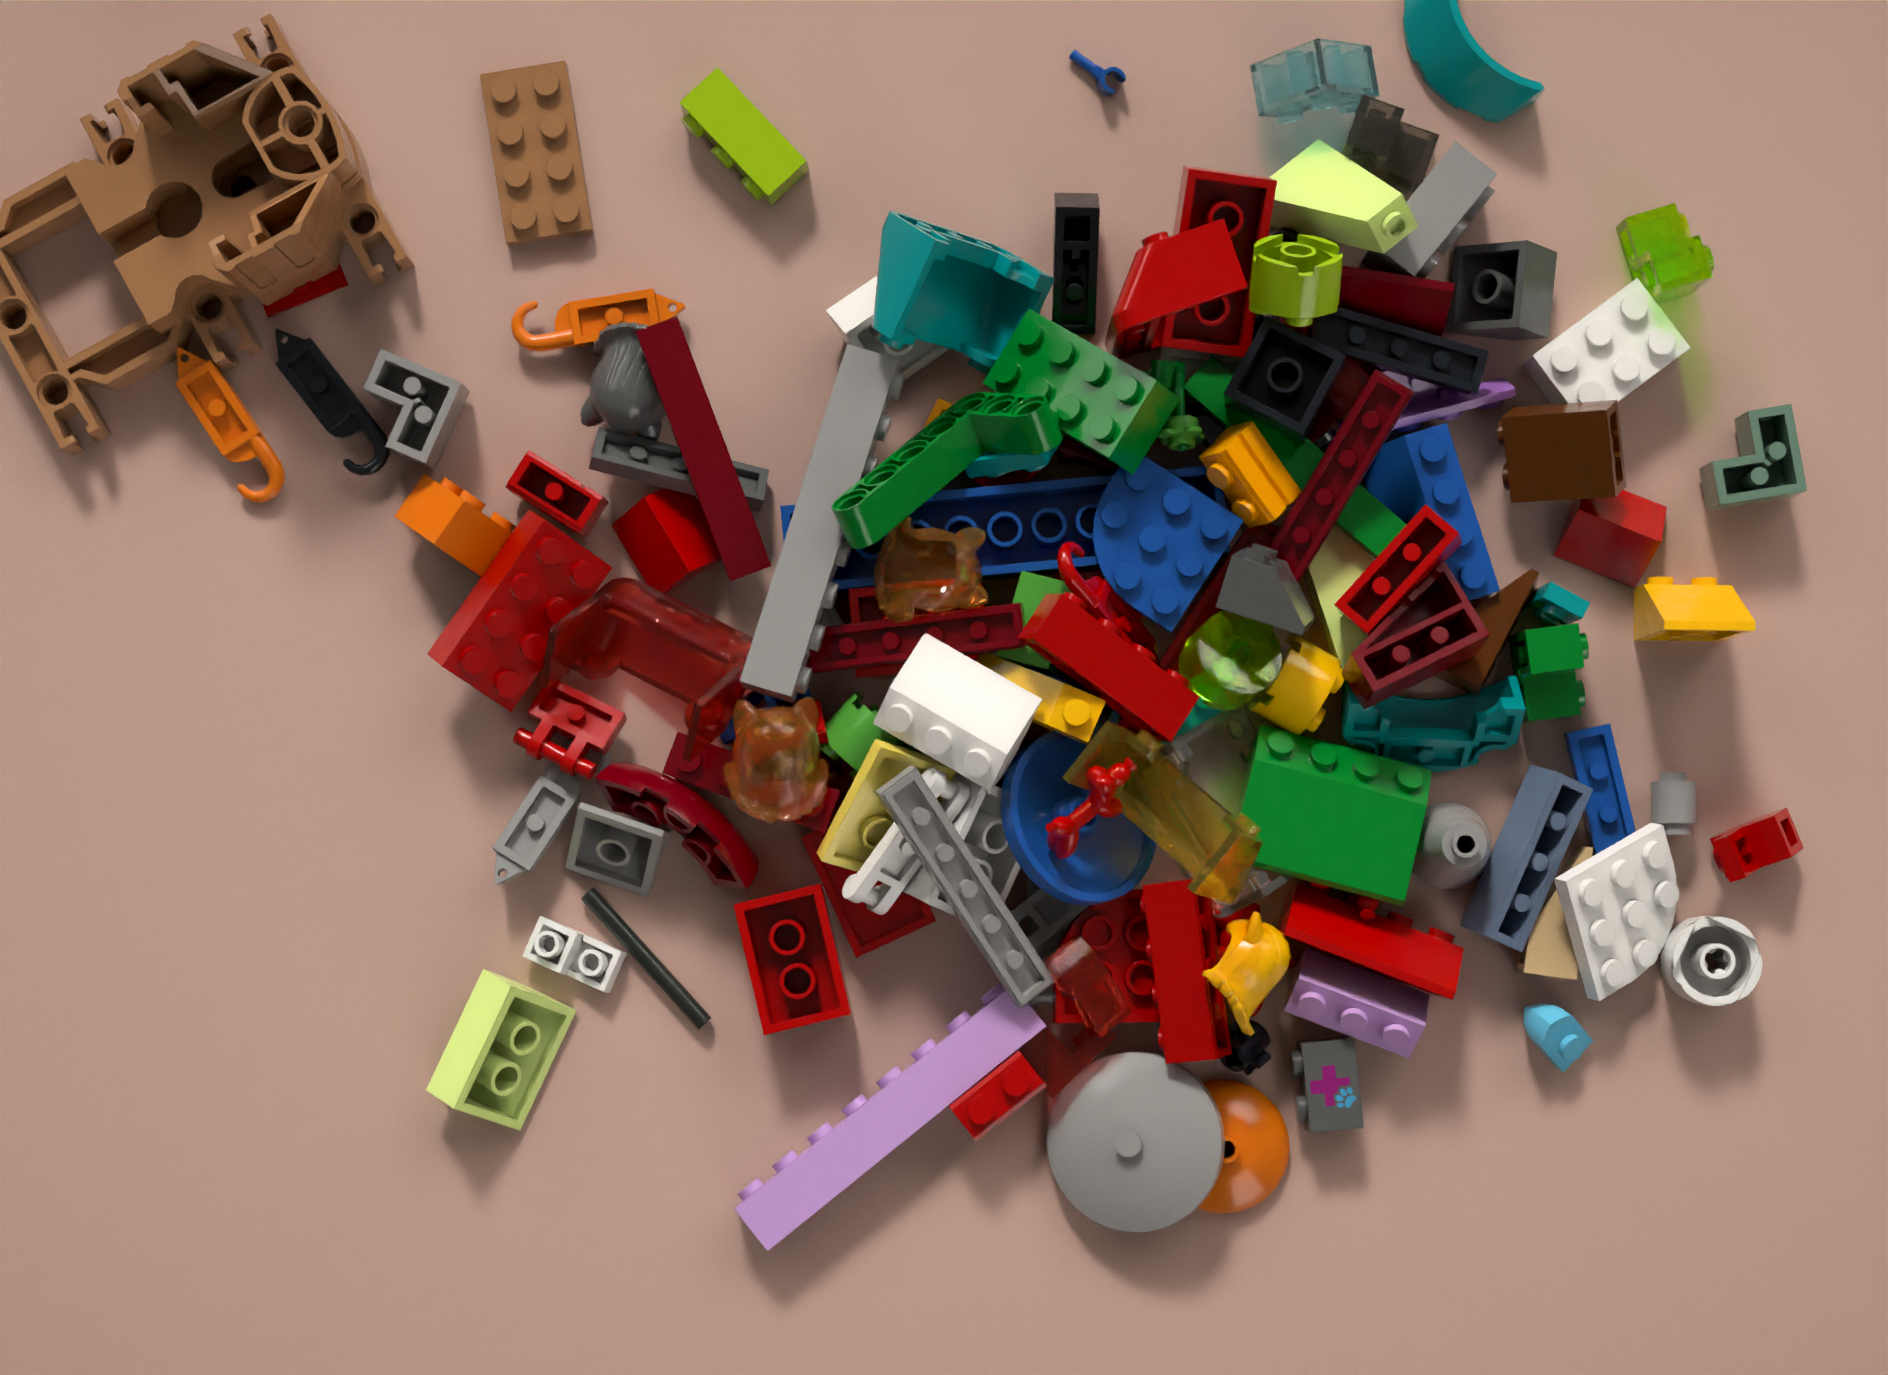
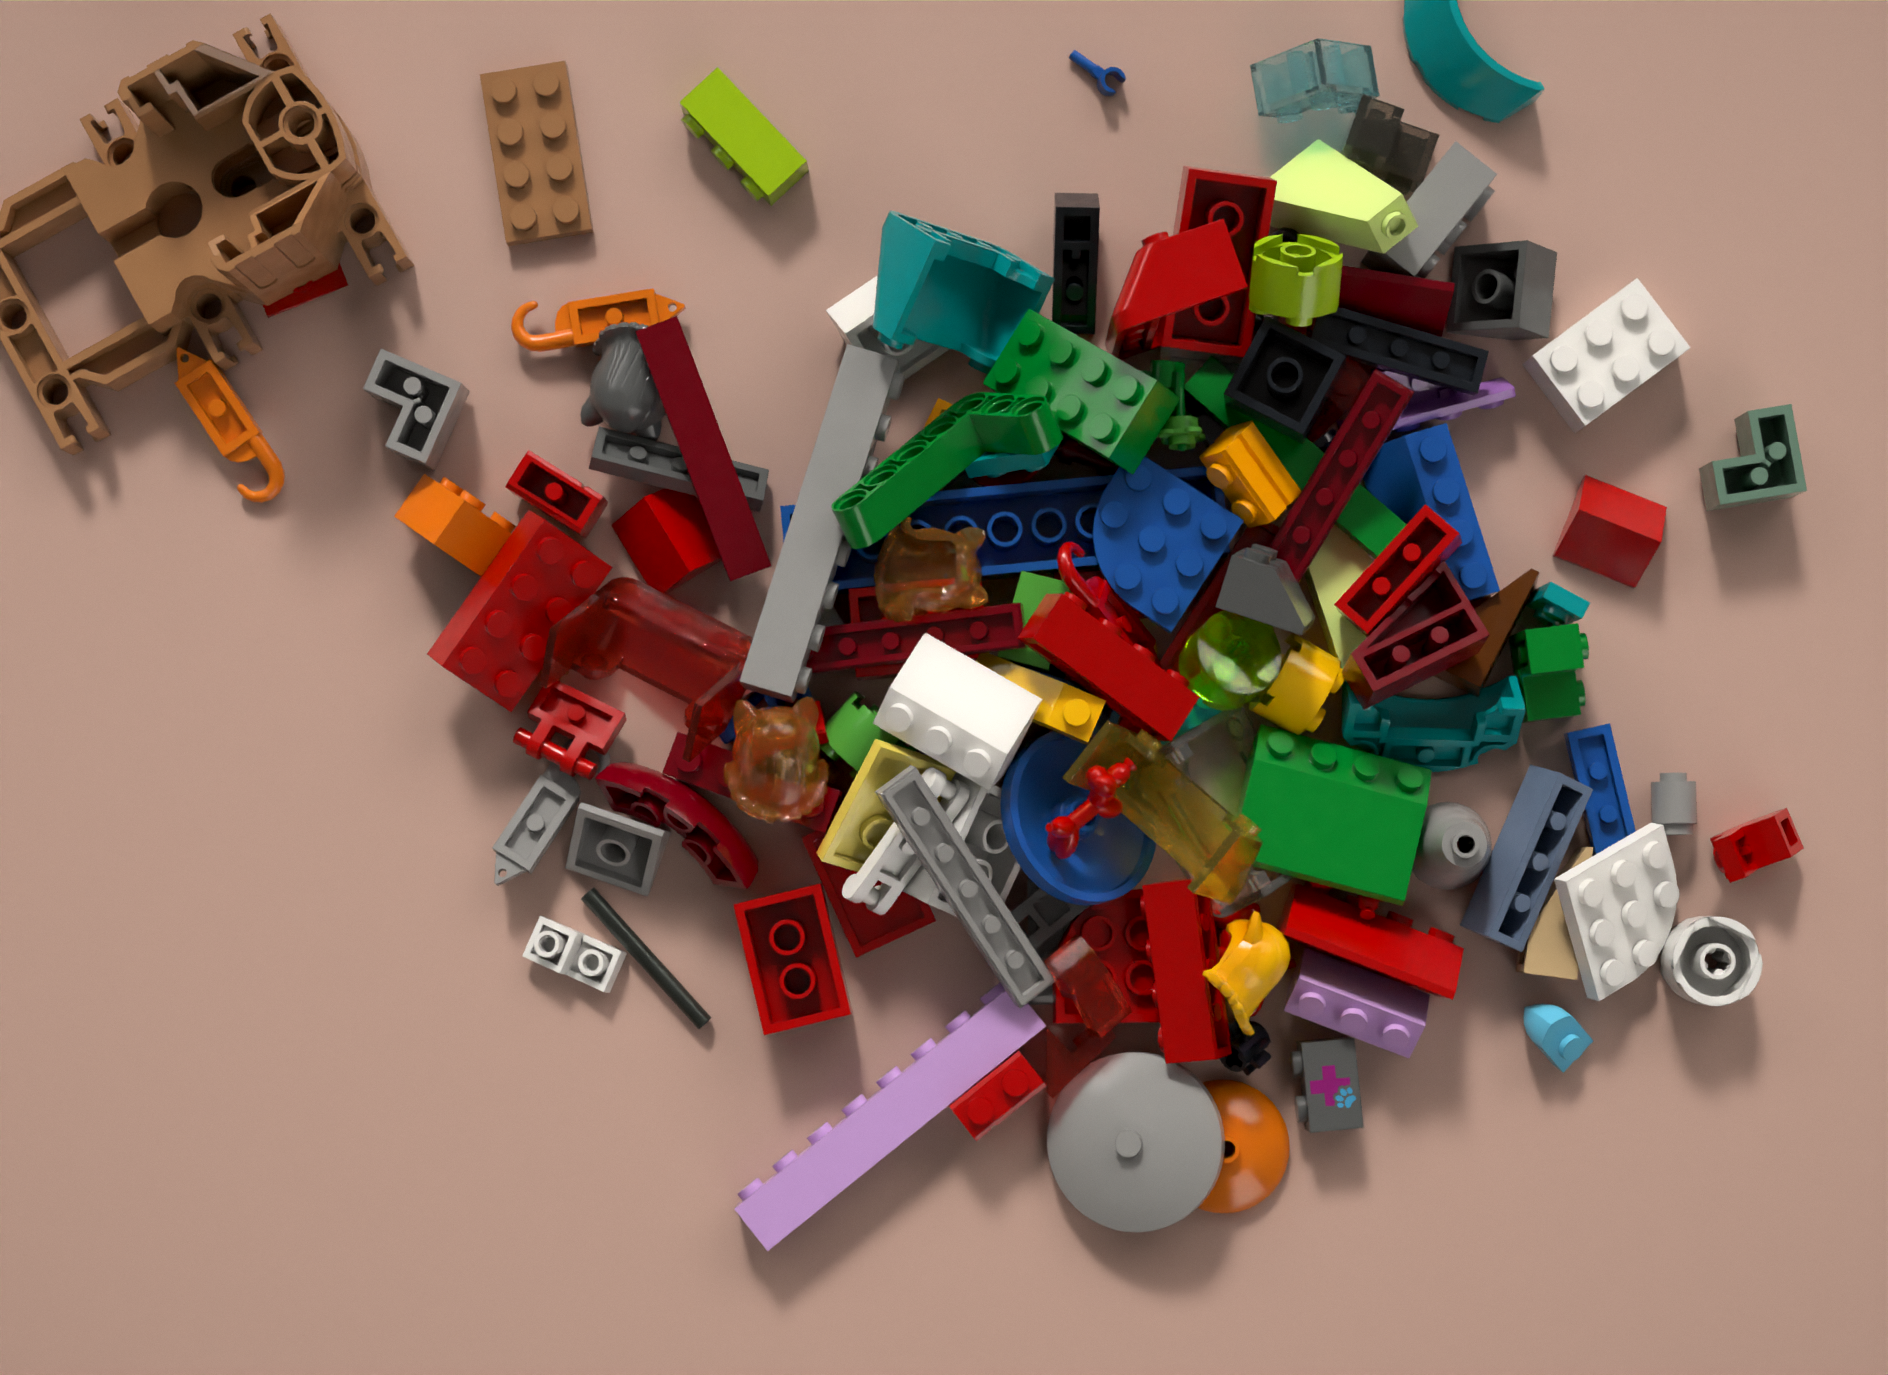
black plate [275,329,390,476] -> none
yellowish green slope [426,969,577,1130] -> none
reddish brown brick [1497,400,1626,503] -> none
clear neon green brick [1616,203,1714,304] -> none
yellow slope [1633,577,1756,642] -> none

